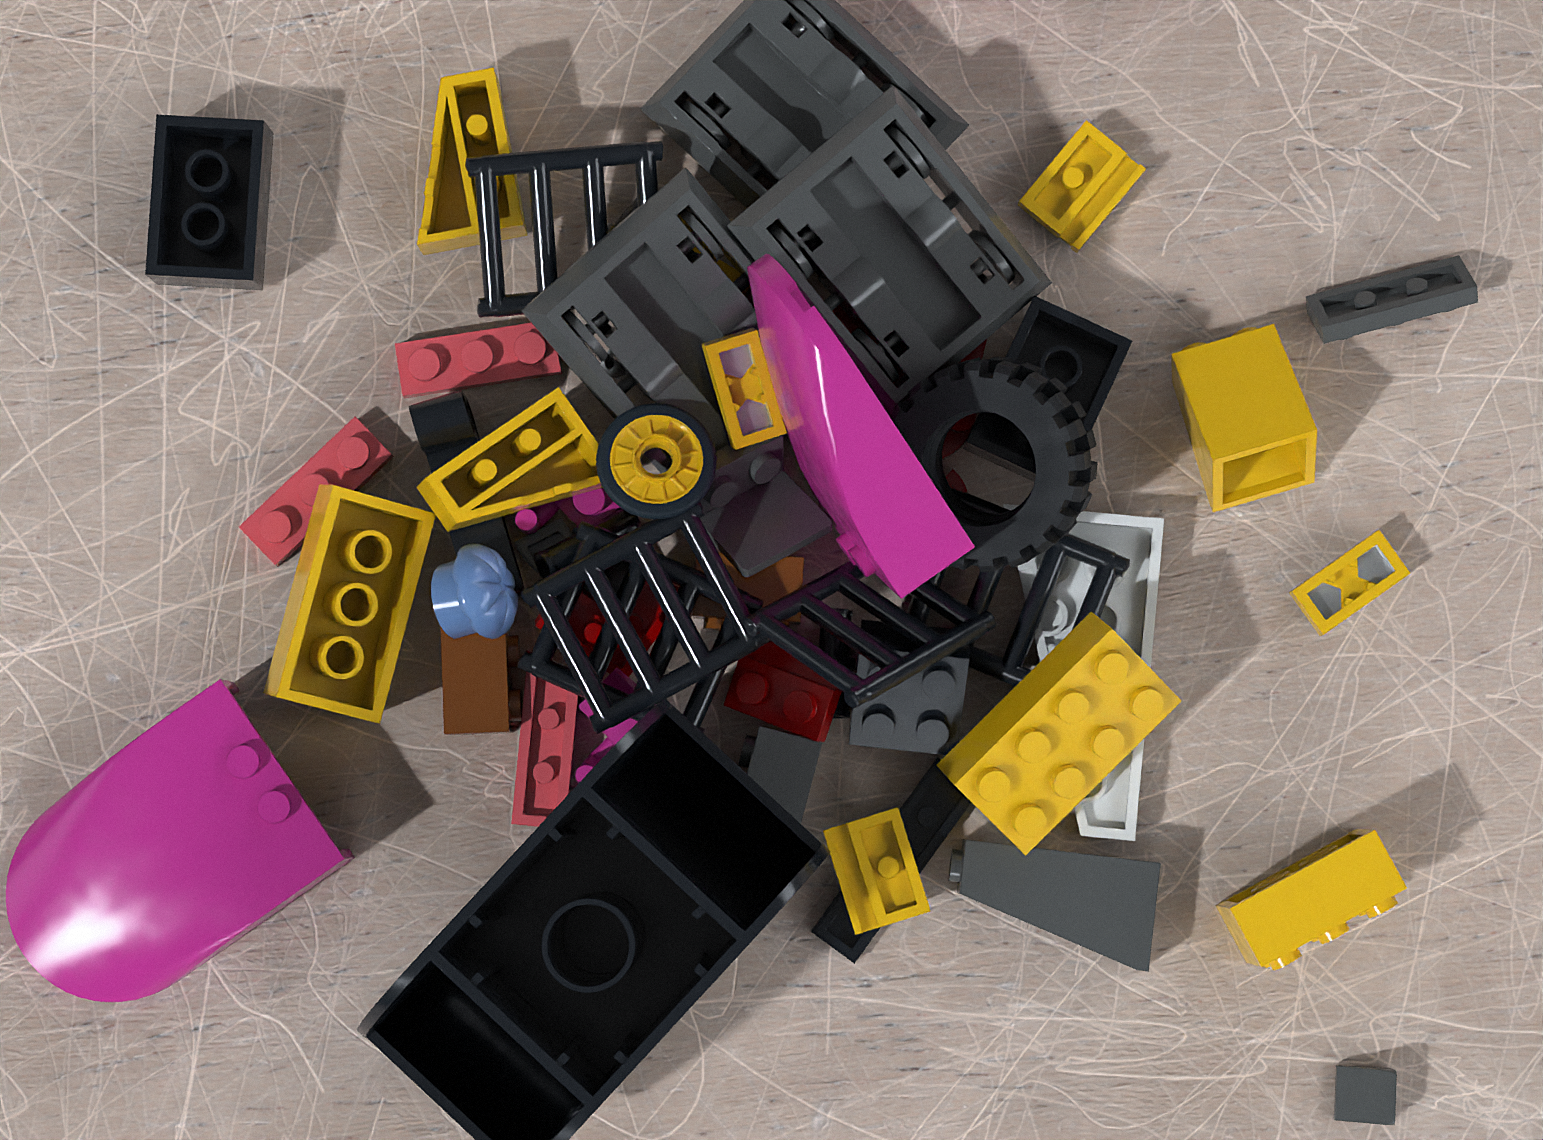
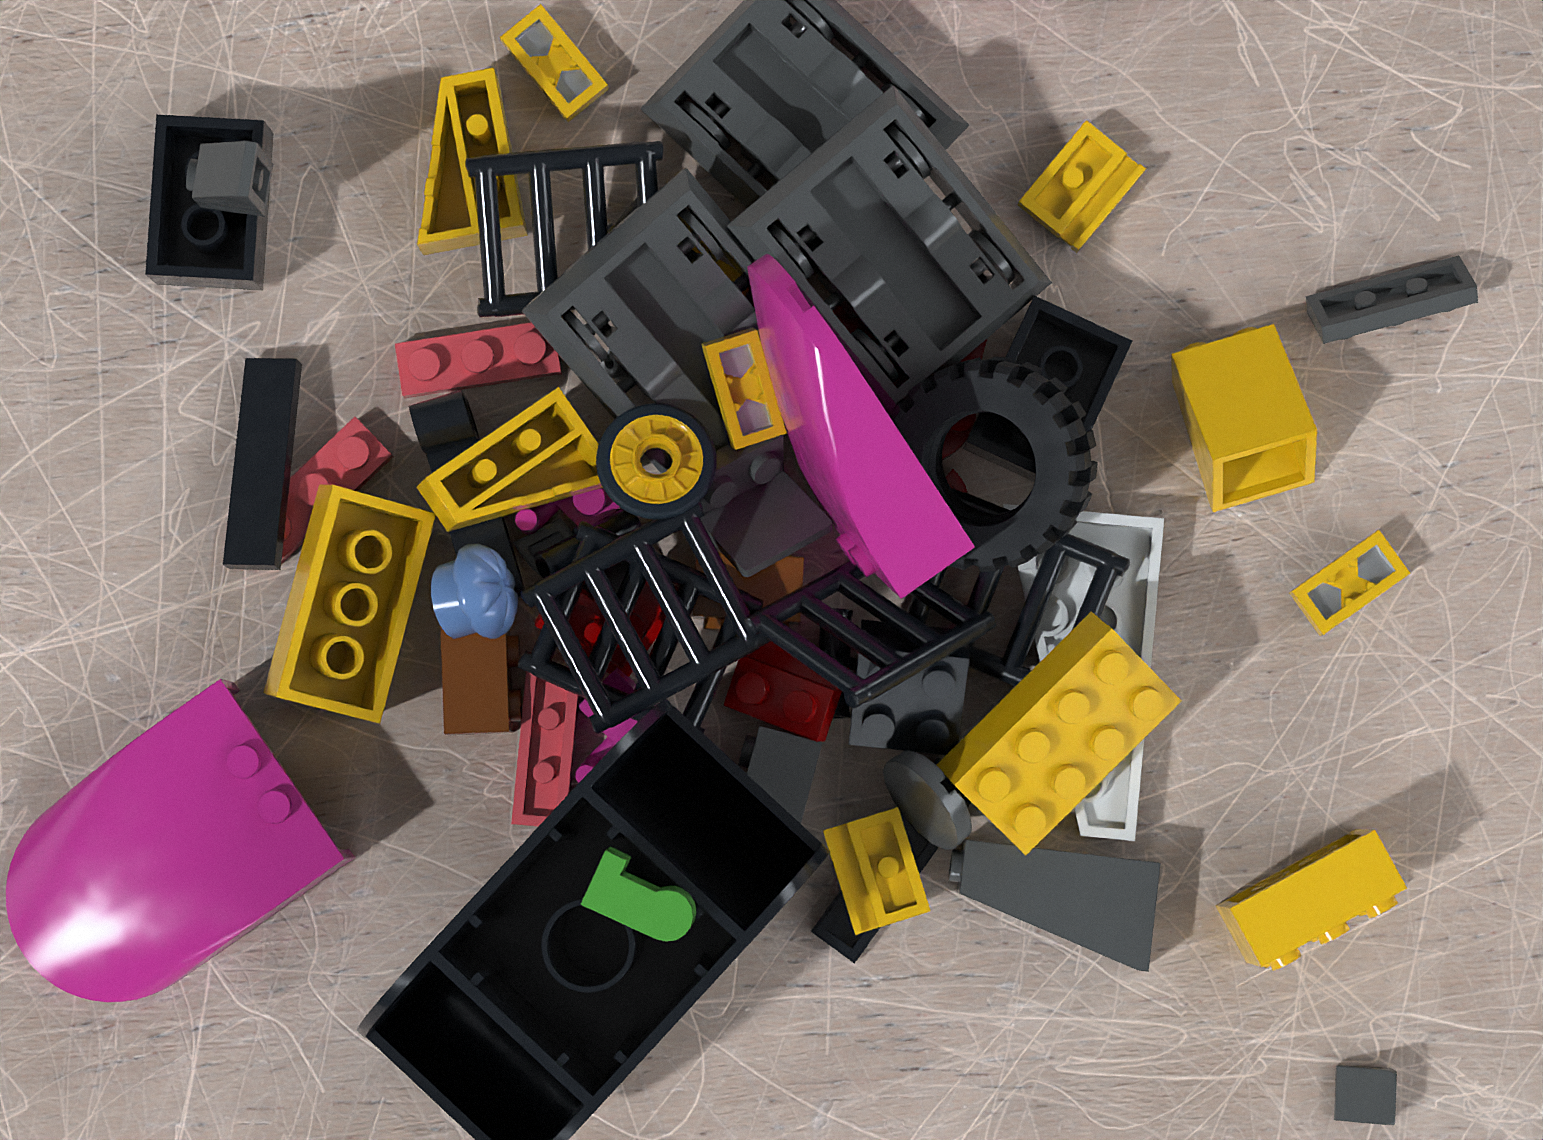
none -> dark grey slope [186,141,274,217]
none -> black tile [223,358,302,570]
none -> yellow piece [500,4,609,122]
none -> bright green leg [581,847,696,942]
none -> dark grey tile [883,750,972,850]

